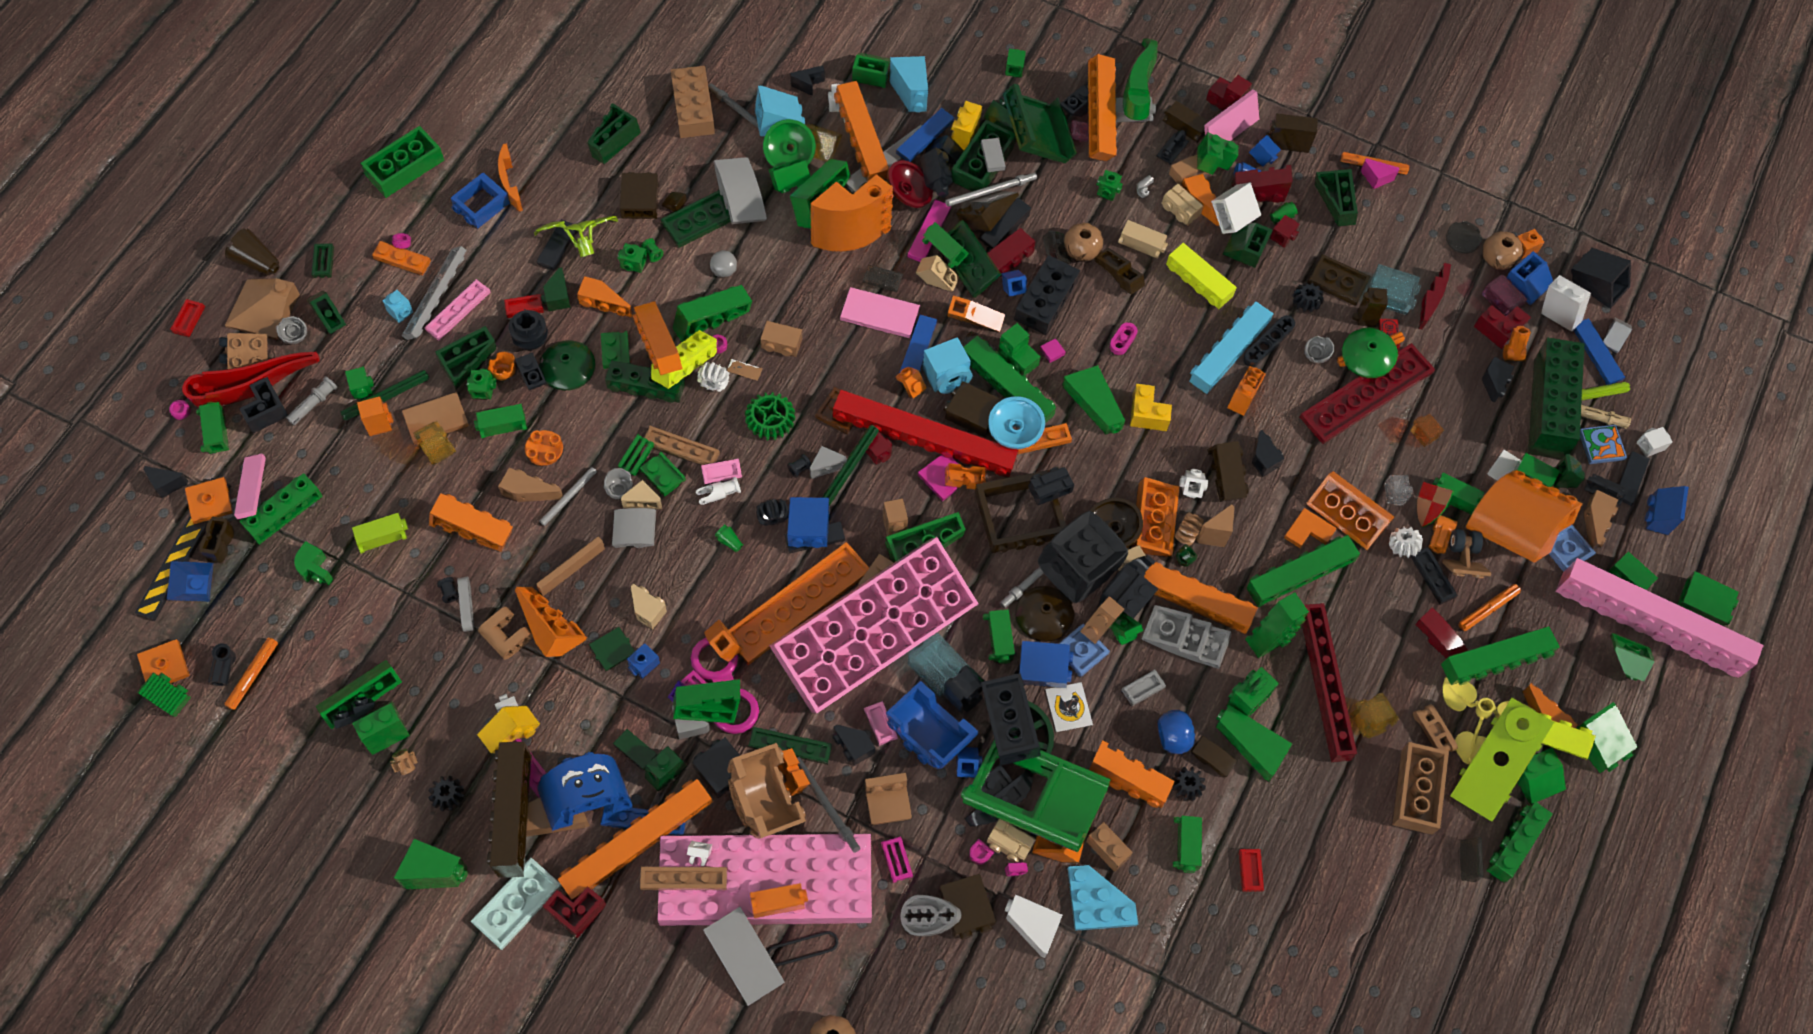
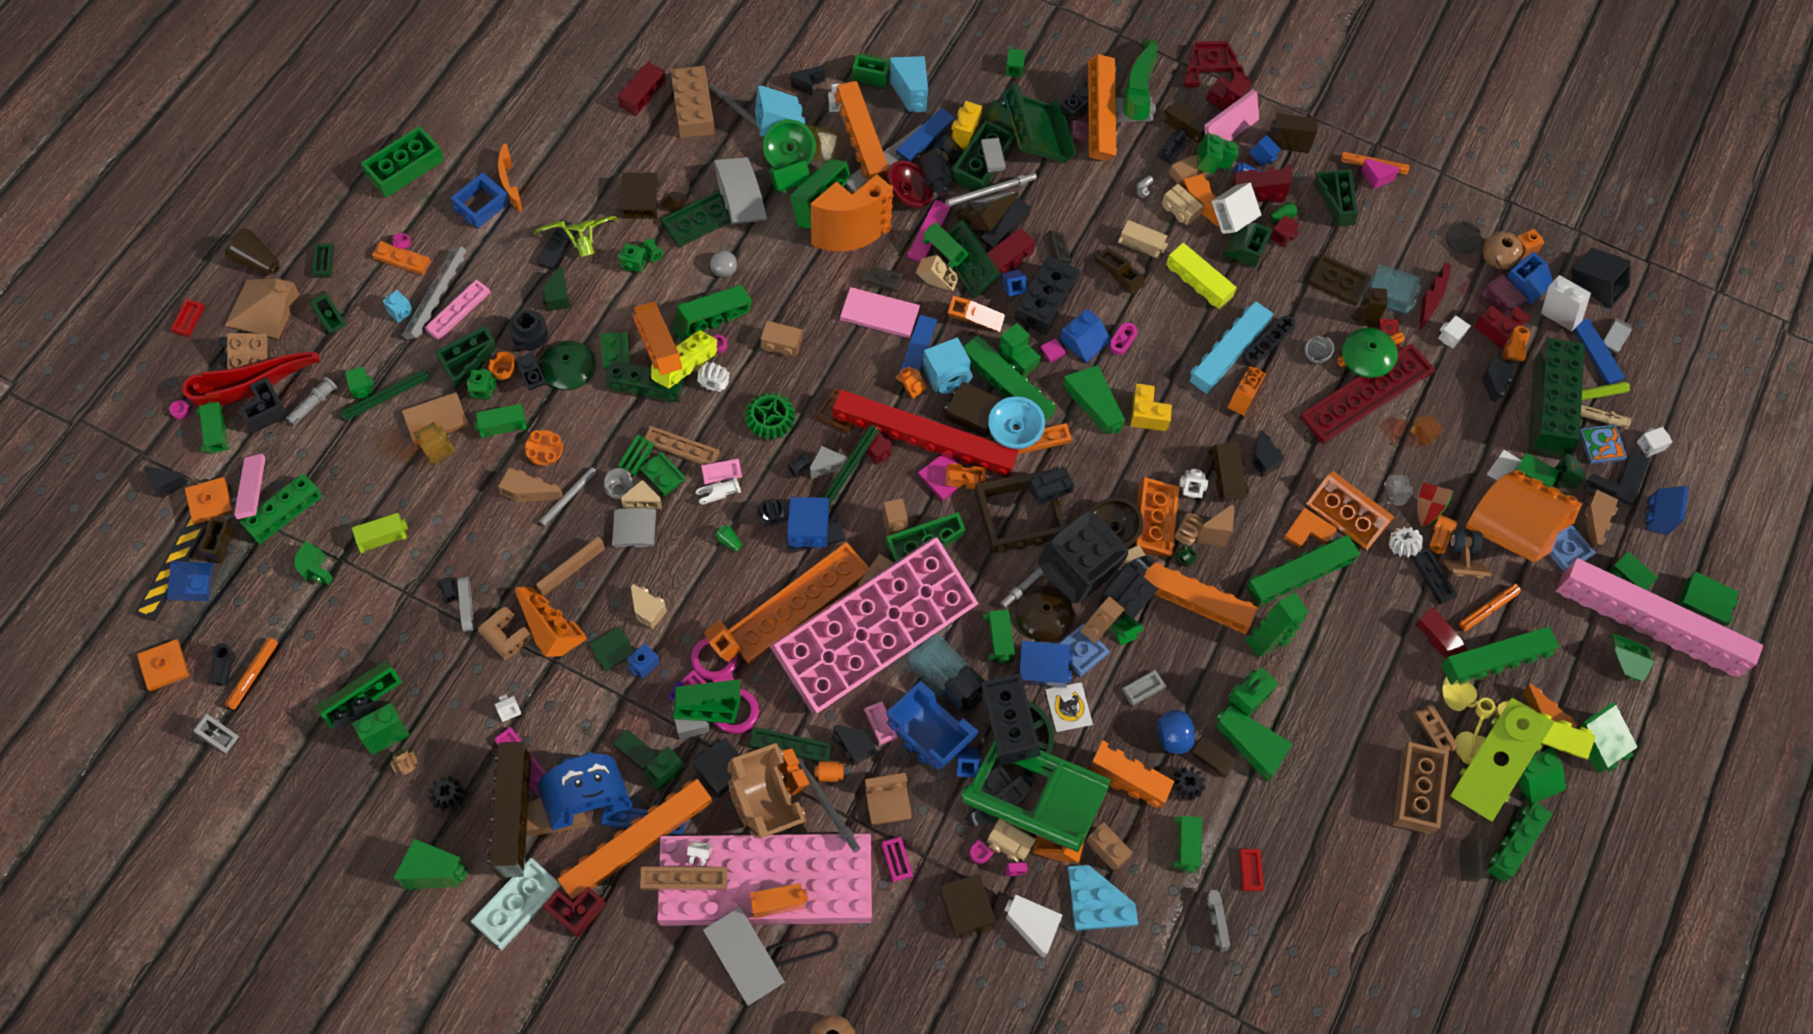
green brick [137,672,191,717] -> none
light grey hair [276,316,307,345] -> none
orange brick [357,397,394,436] -> none
orange wedge [429,493,513,552] -> none
yellow brick [477,706,540,753] -> none
red tile [504,294,544,319] -> none
orange slope [577,276,632,317] -> none
dark green wedge [587,103,641,165] -> none
medium nougat sticker [727,359,763,381] -> none
light grey piece [901,895,961,937] -> none
medium nougat piece [1064,223,1103,262] -> none
green brick [1096,170,1123,201] -> none
light grey slope [1142,605,1232,669] -> none
black gear [1293,281,1324,313] -> none
dark red brick [1302,603,1357,763] -> none
clear yellow brick [1351,693,1399,738] -> none
green brick [1432,473,1485,515] -> none
none -> light grey slope [192,713,239,754]
none -> dark red brick [618,62,666,116]
none -> orange brick [815,761,843,782]
none -> blue slope [1060,308,1111,363]
none -> dark red wing [1184,41,1250,87]
none -> light grey hinge [1207,889,1230,952]
none -> white brick [1438,316,1470,349]

